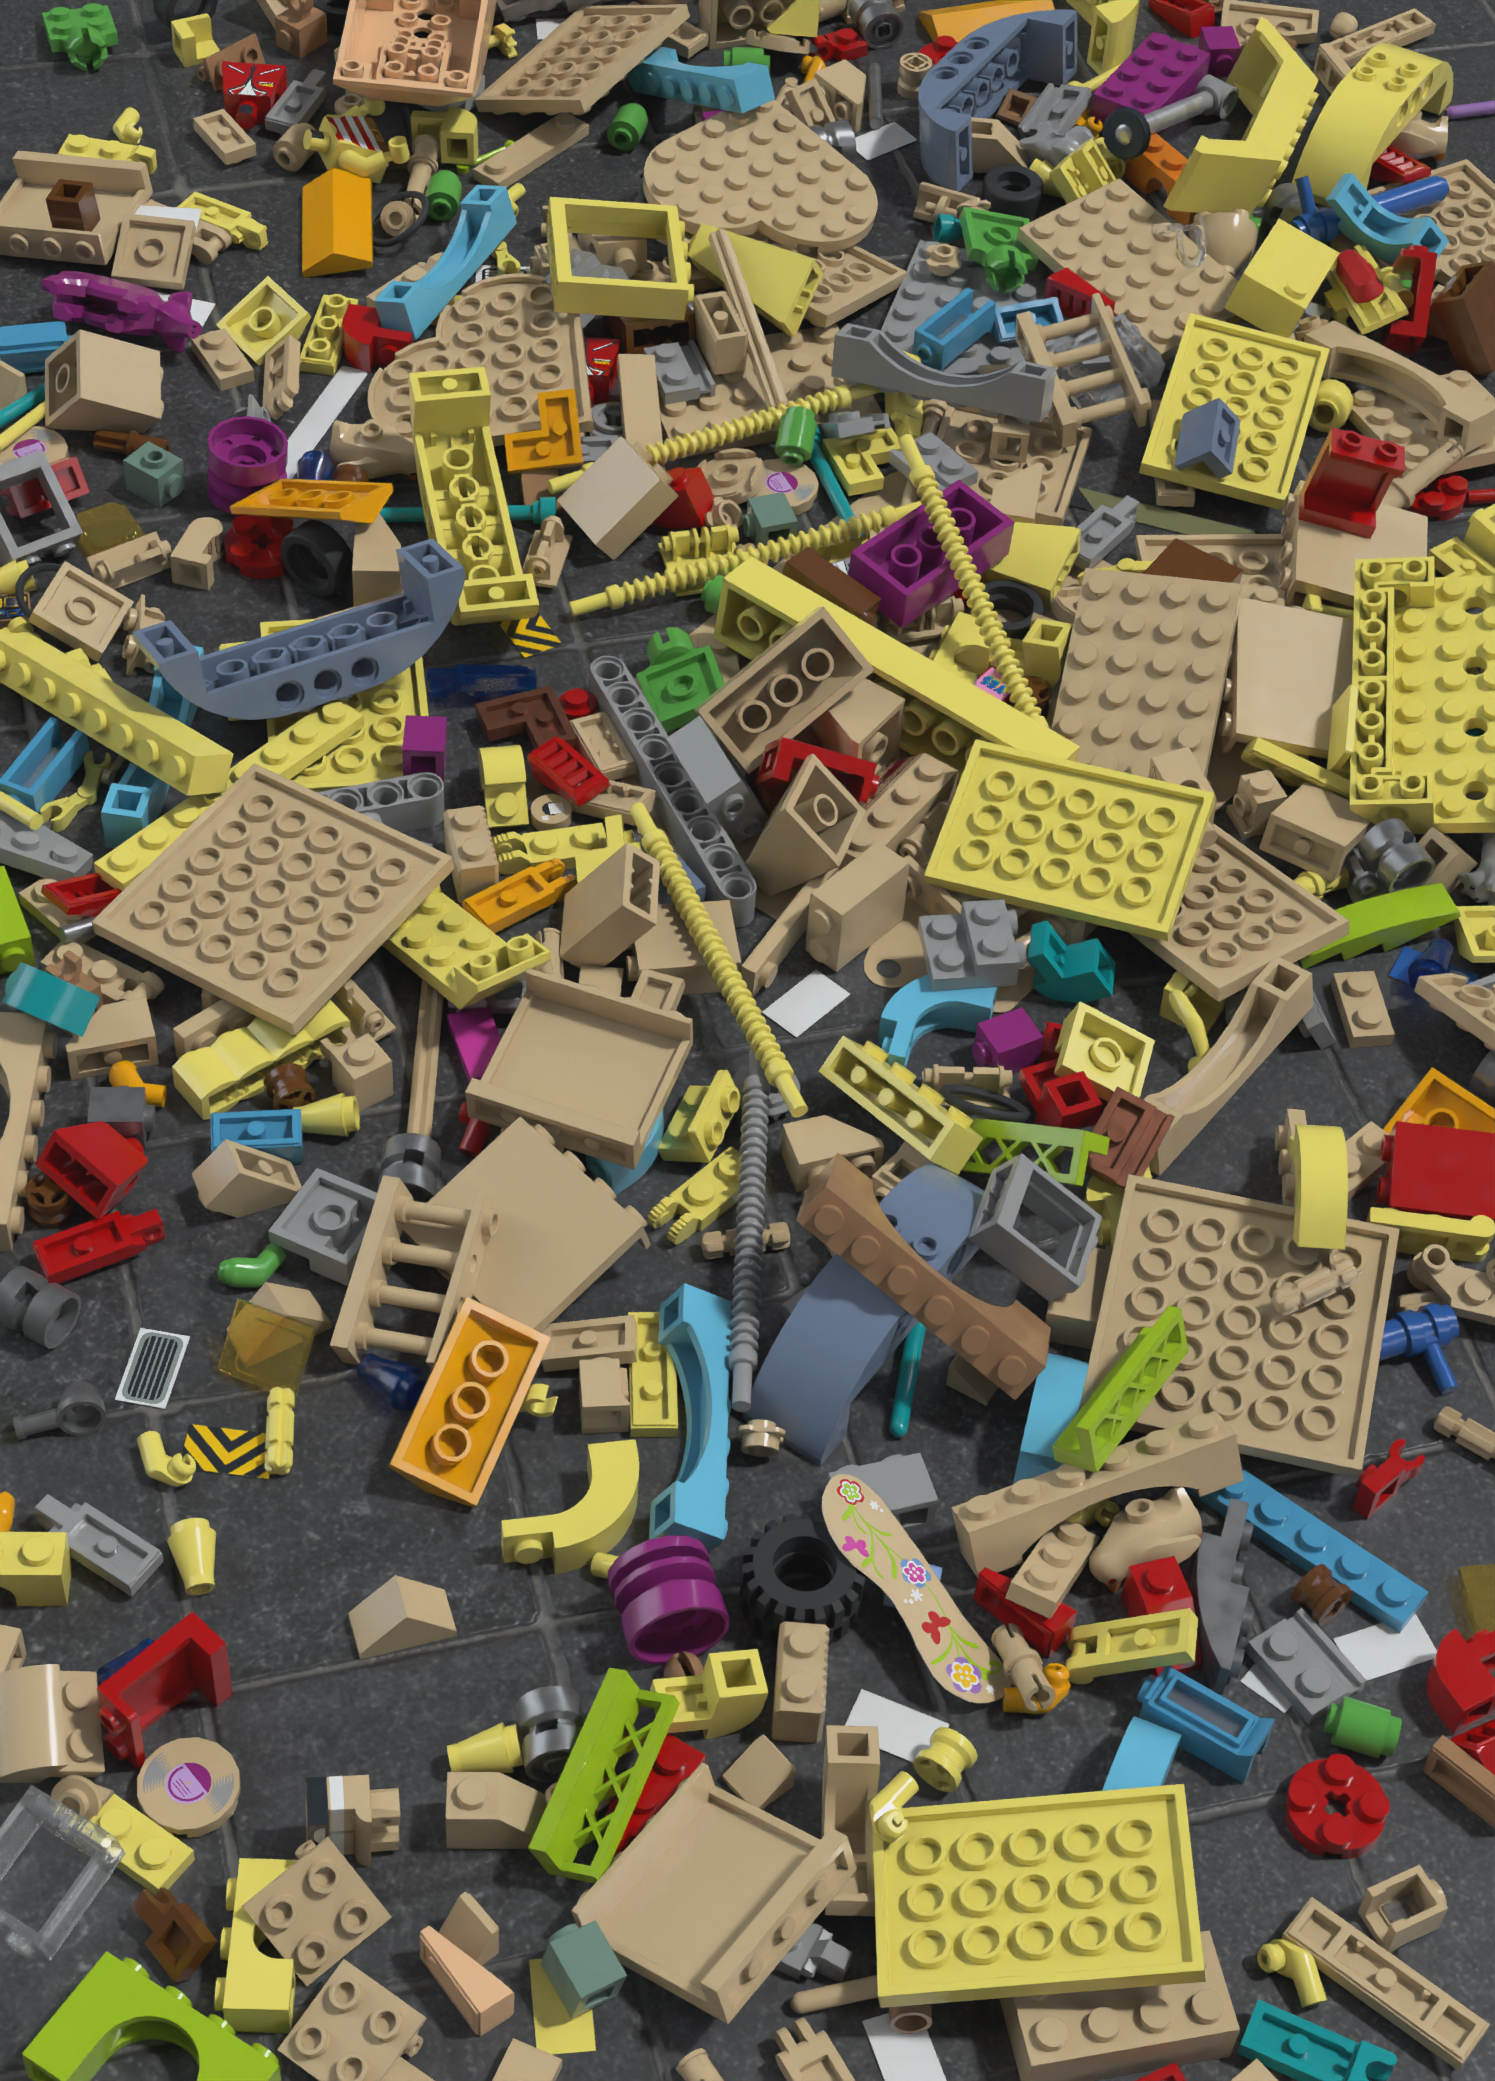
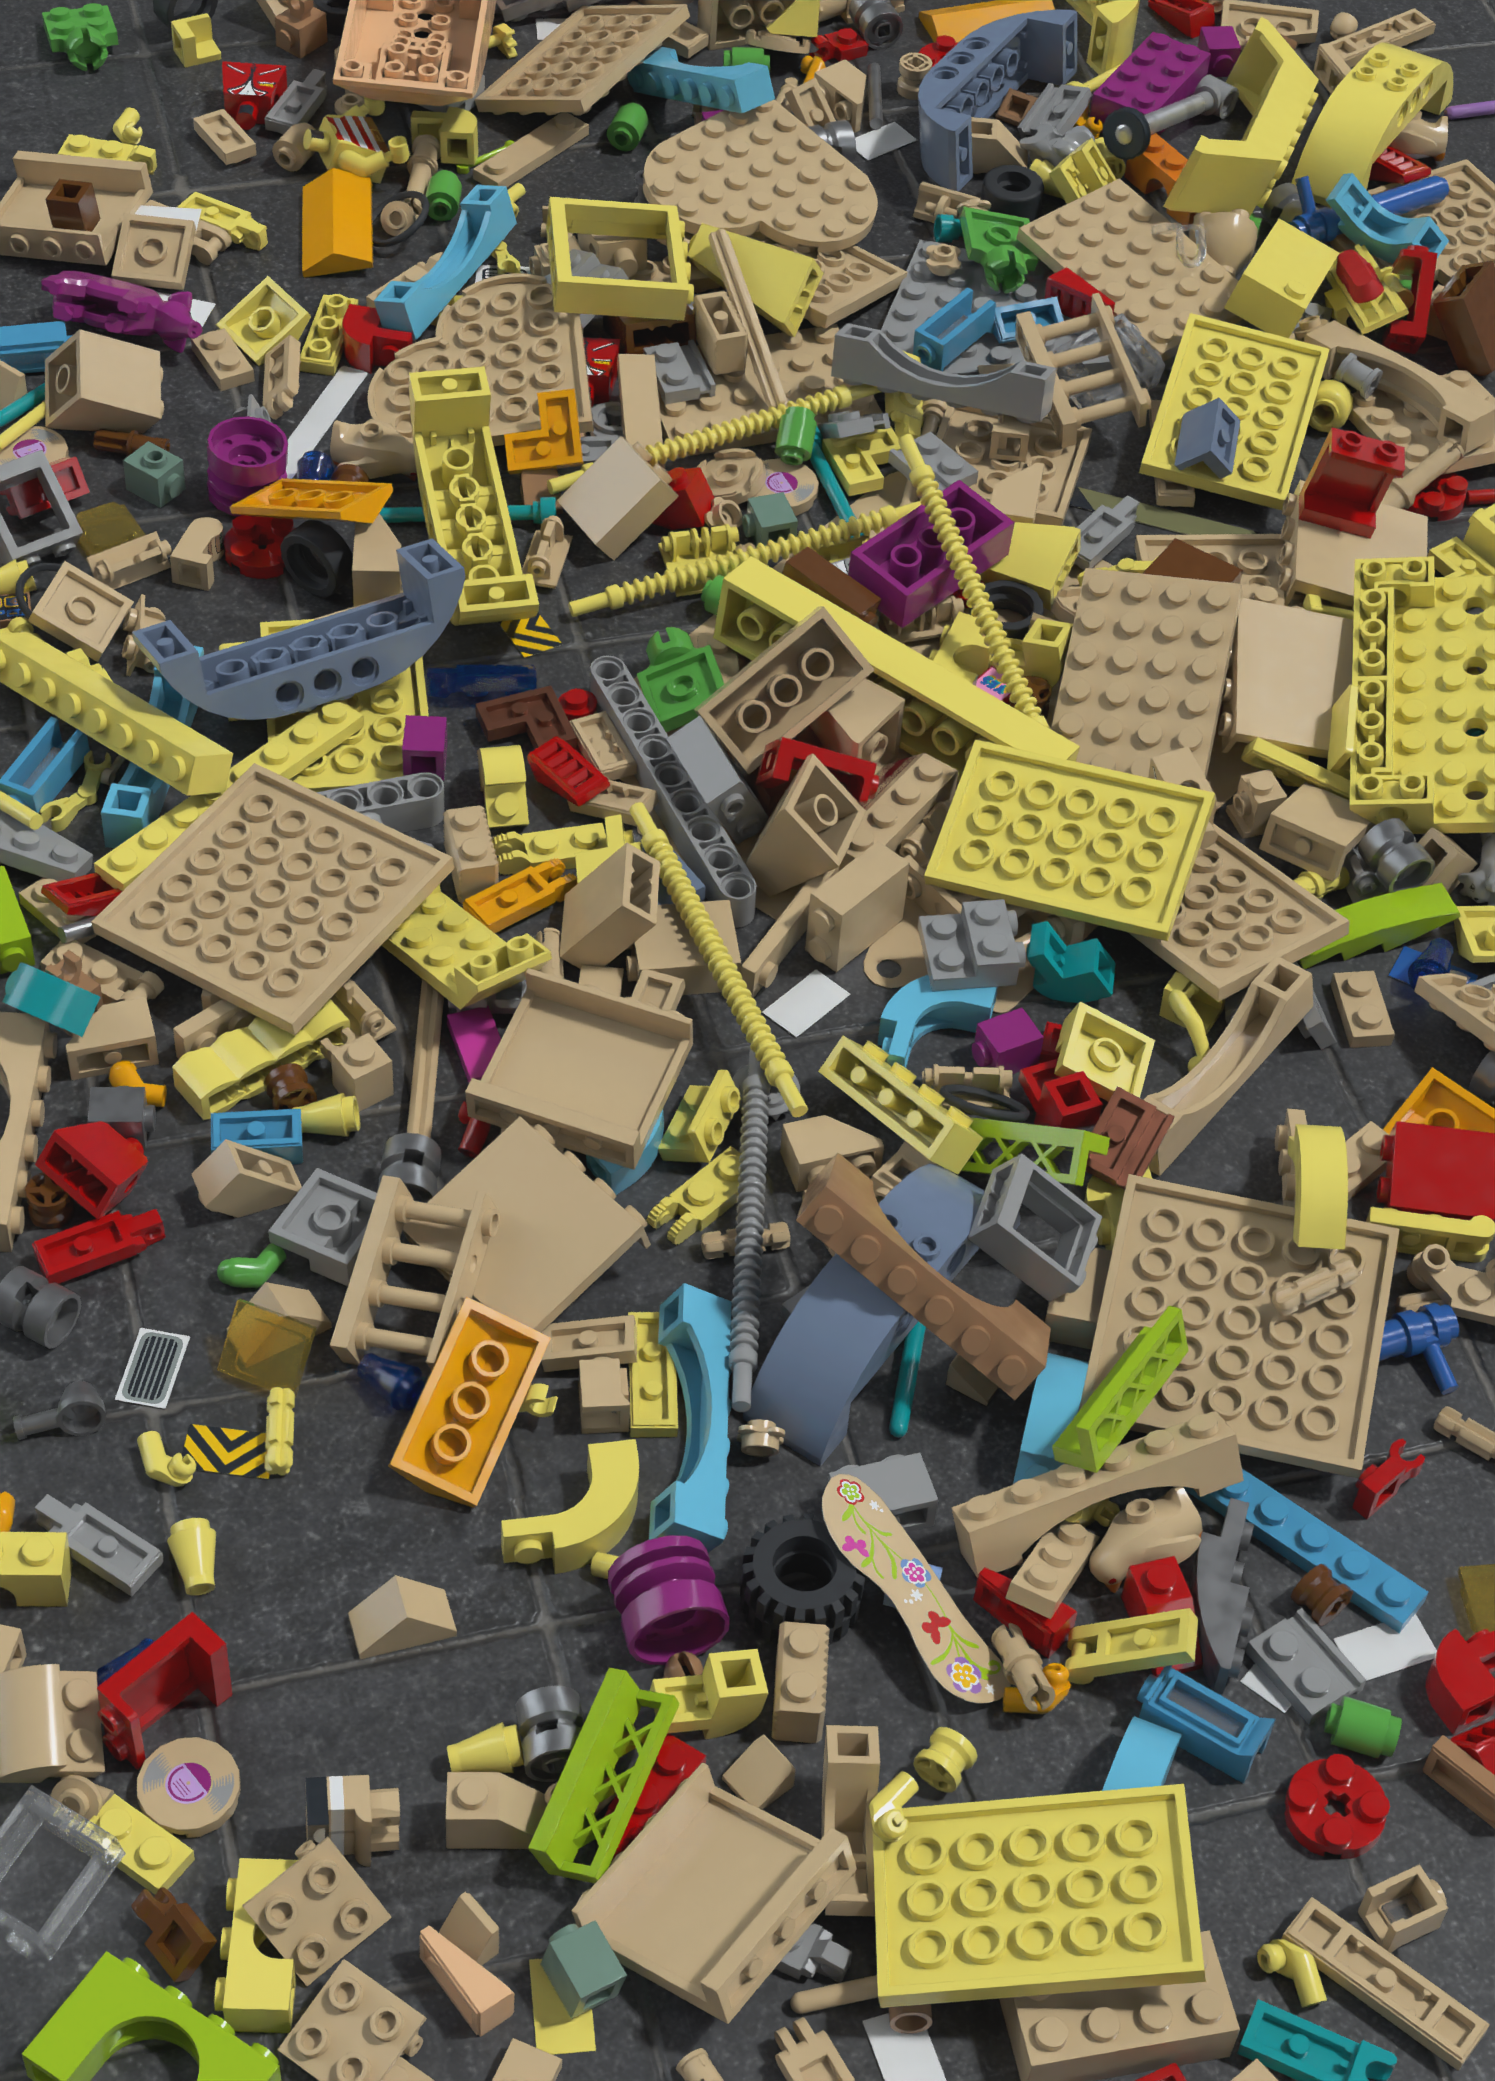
medium nougat hinge [197,33,266,91] -> none
tan tile [531,794,572,831] -> none
white sticker [845,1689,950,1763] -> none
none -> light grey bush [1334,353,1383,399]

